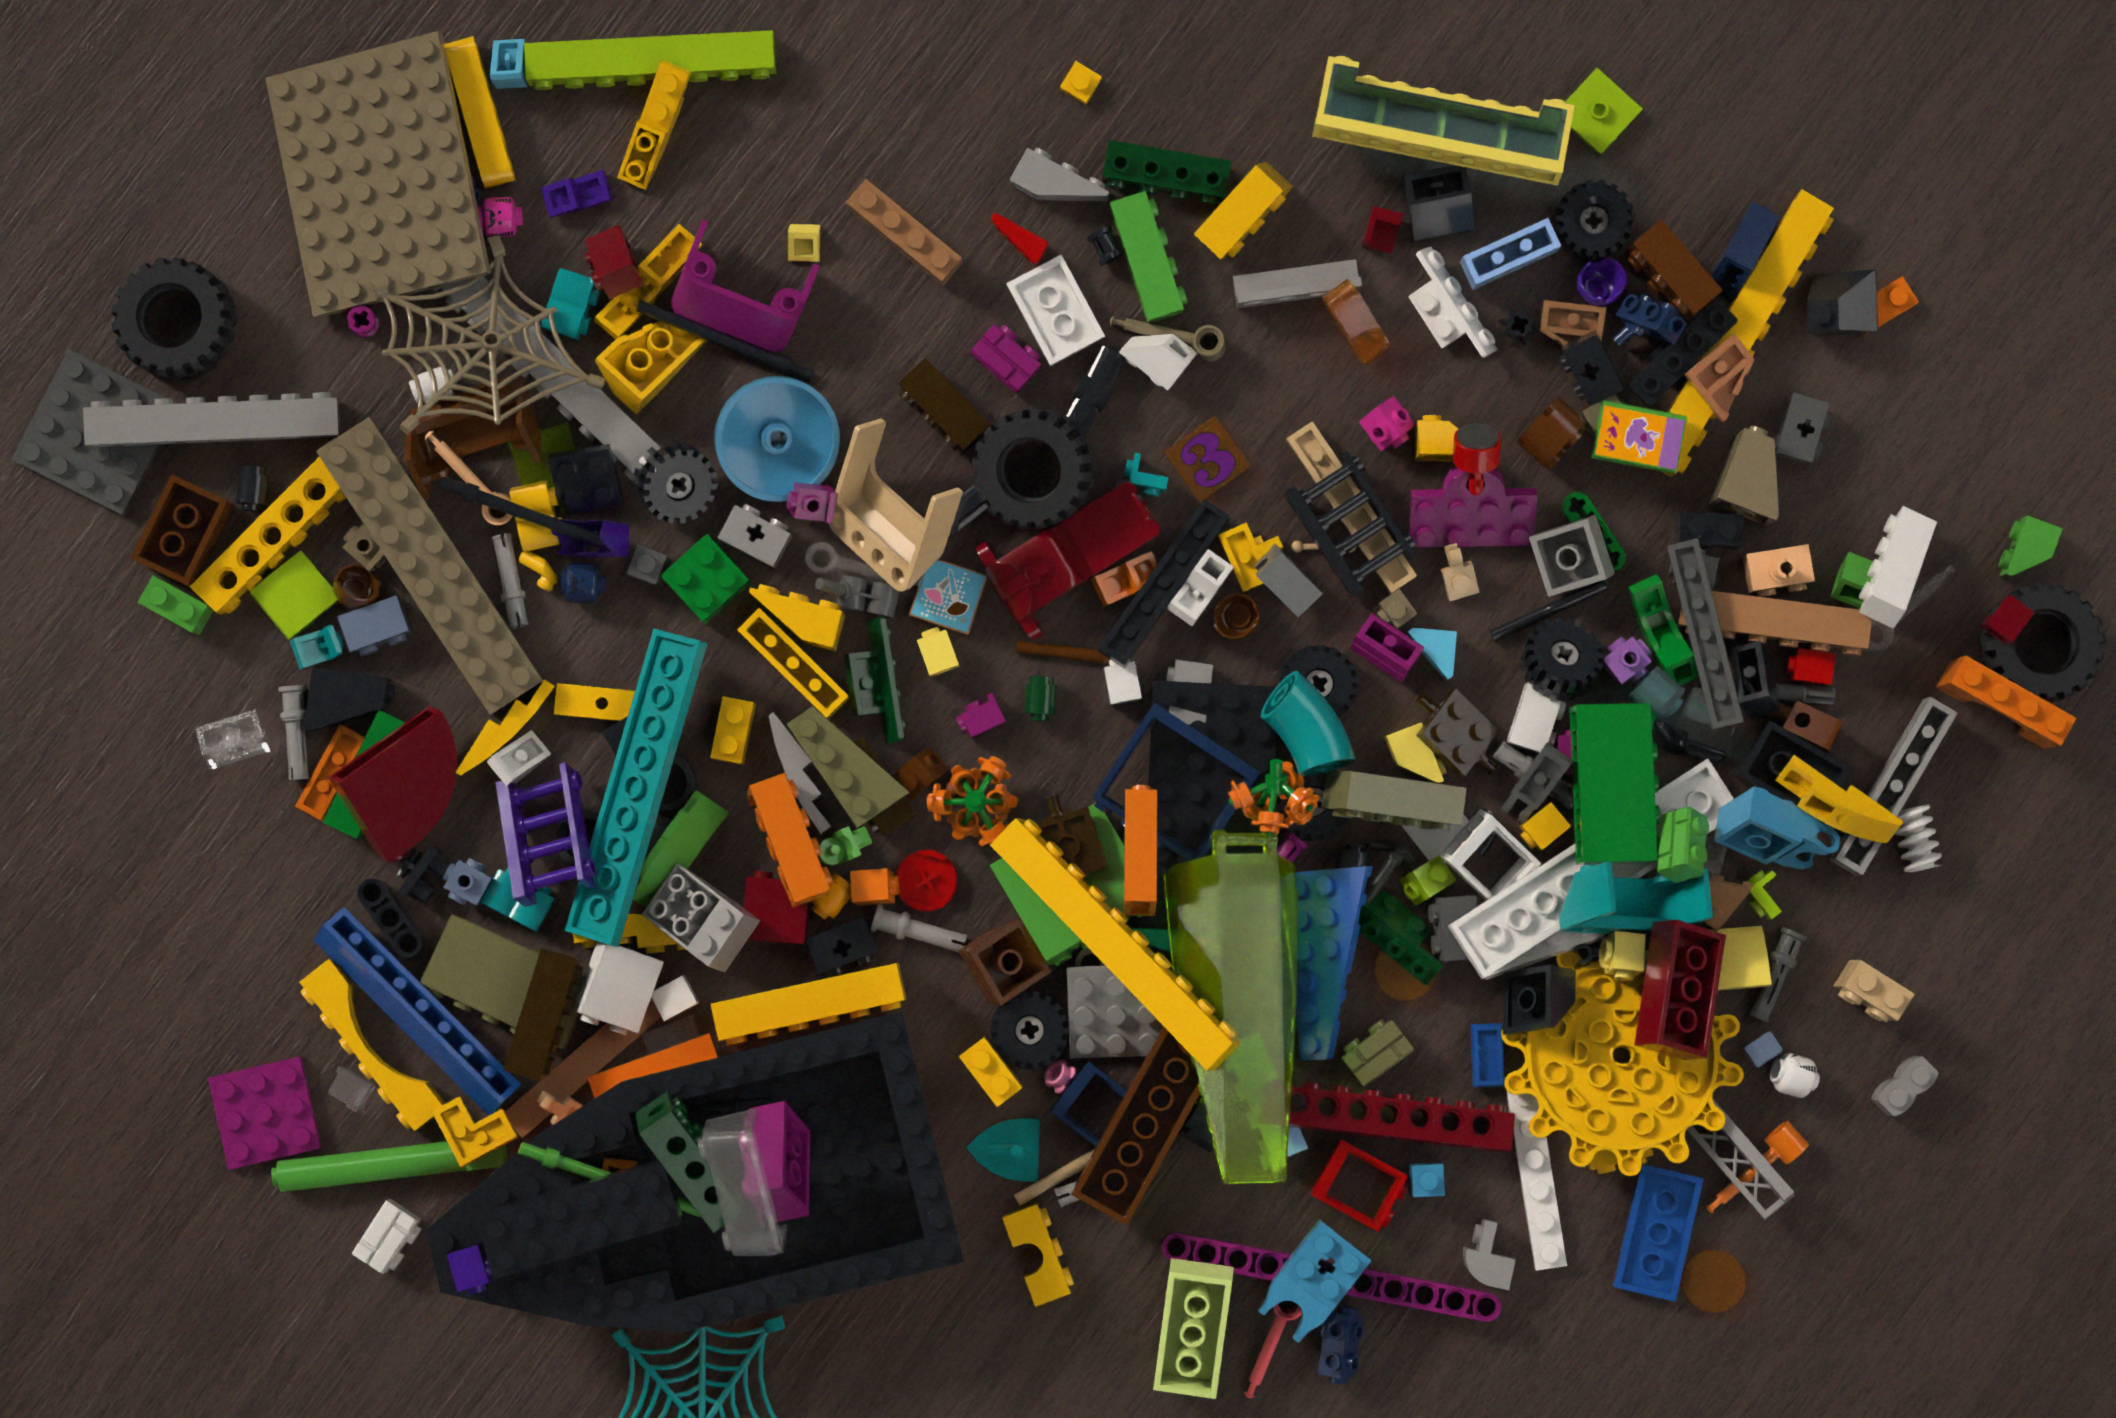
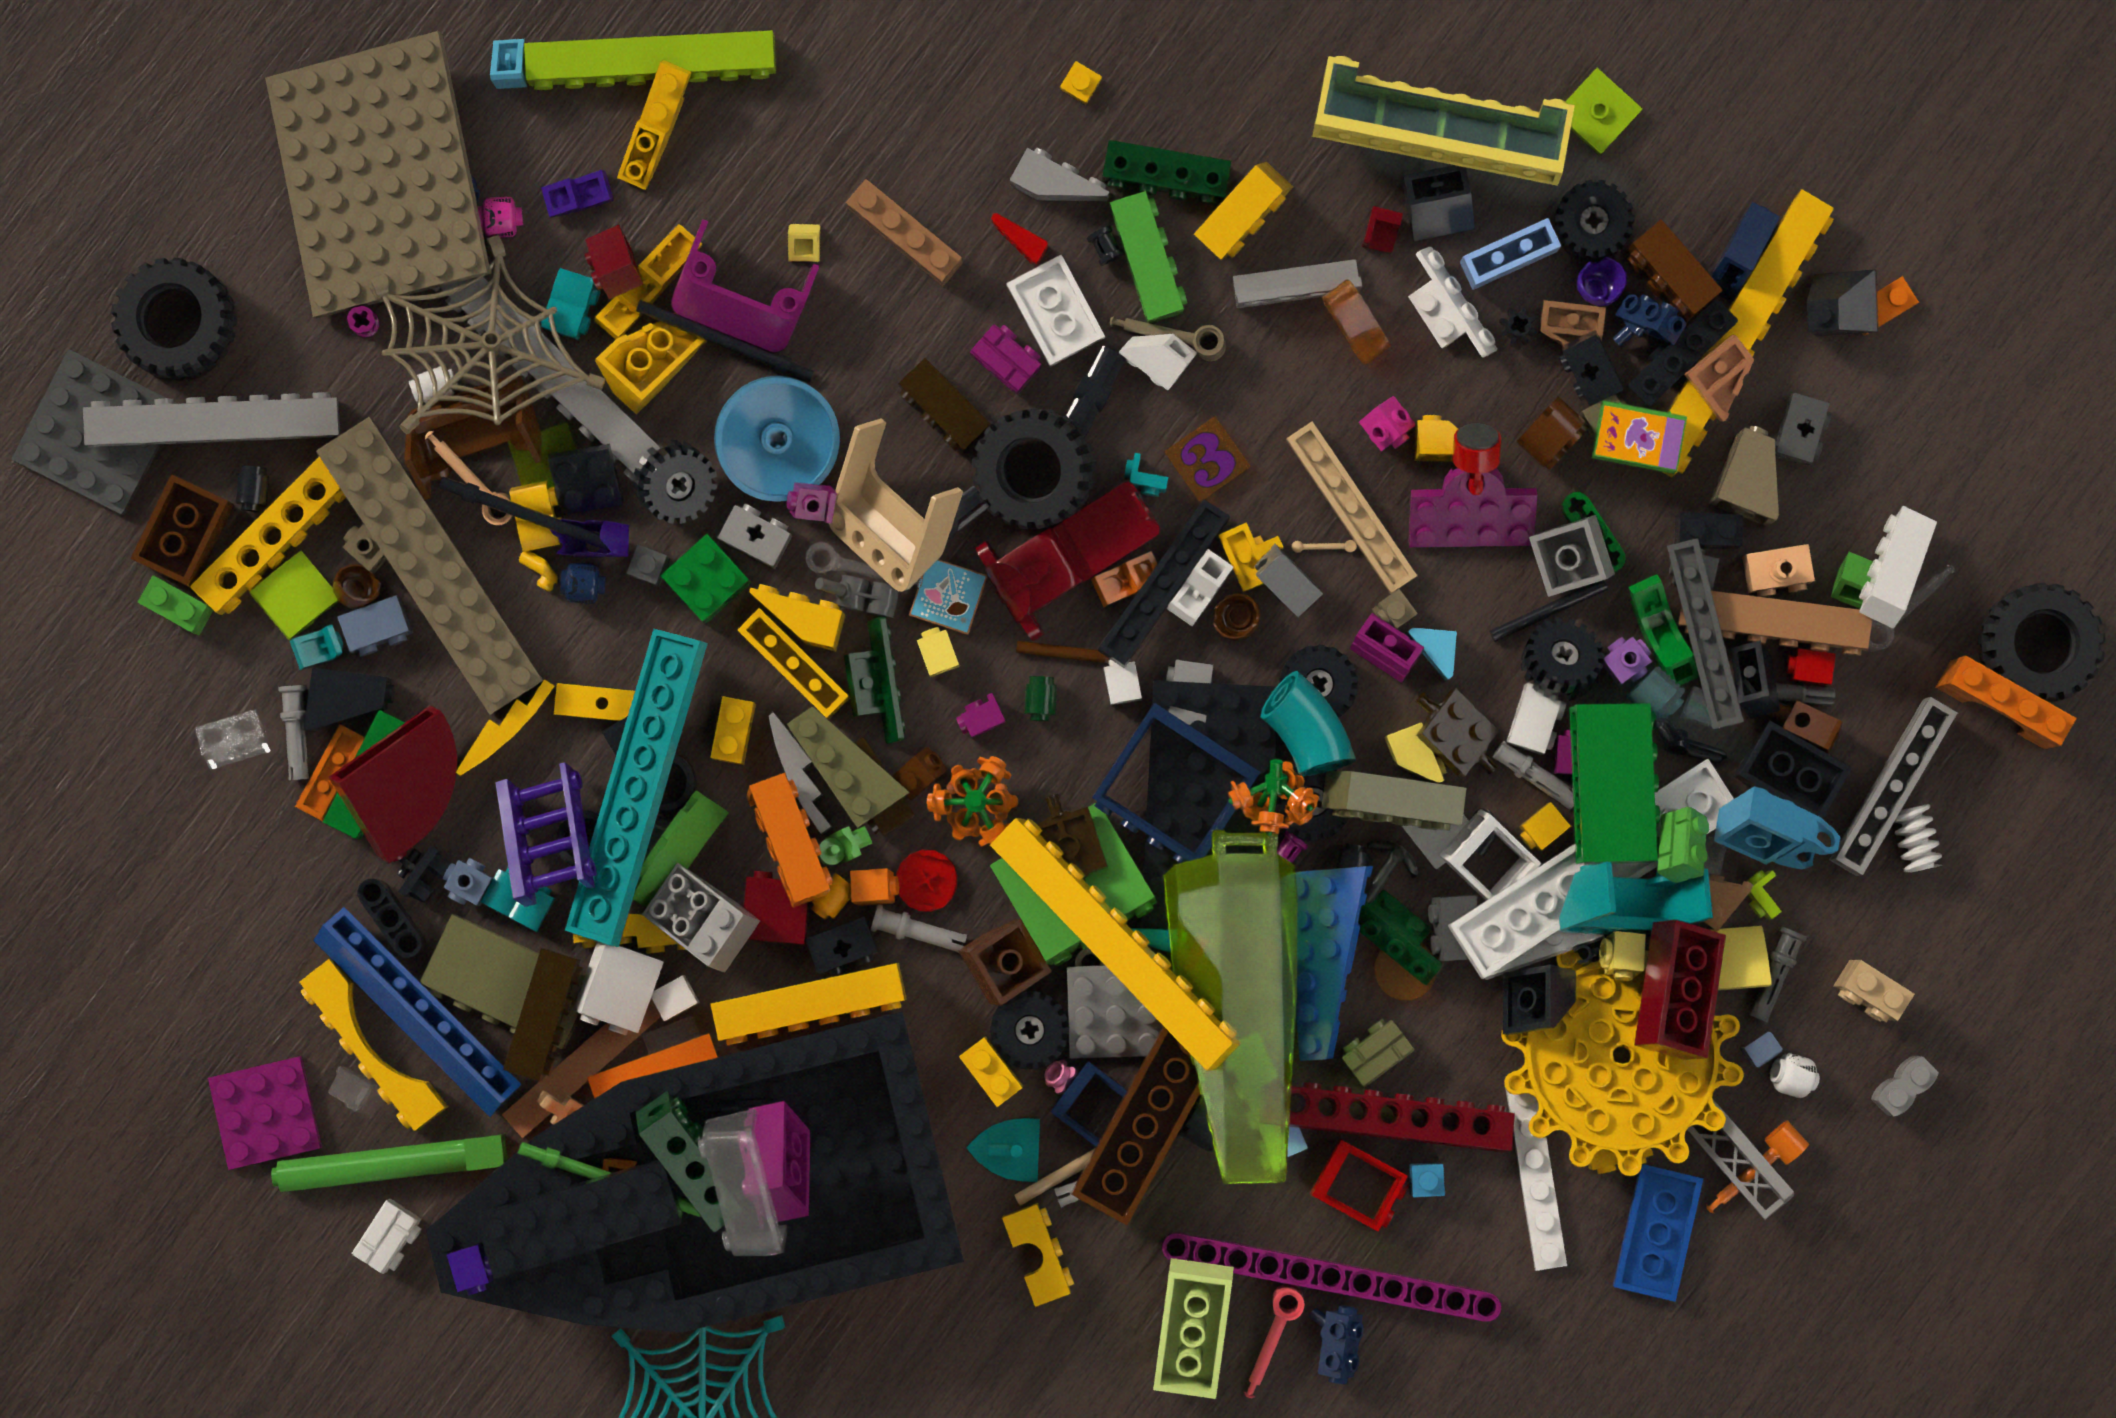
yellow plate [432,1096,518,1168] -> none
yellow beam [444,36,516,189] -> none
white slope [487,730,551,786] -> none
light grey pin [492,533,529,629] -> none
orange slope [1123,785,1157,916] -> none
dark azure brick [1258,1219,1371,1343] -> none
black fence [1283,451,1417,598] -> none
lime bracket [1400,855,1457,906] -> none
tan plate [1440,543,1480,601] -> none
light grey brick [1463,1218,1516,1290] -> none
blue plate [1470,1023,1505,1087] -> none
dark grey hinge [1501,743,1573,824] -> none
clear orange tile [1681,1249,1746,1313] -> none
yellow slope [1775,755,1904,843] -> none
dark red panel [1980,595,2035,645] -> none
bright green slope [1998,515,2063,579] -> none

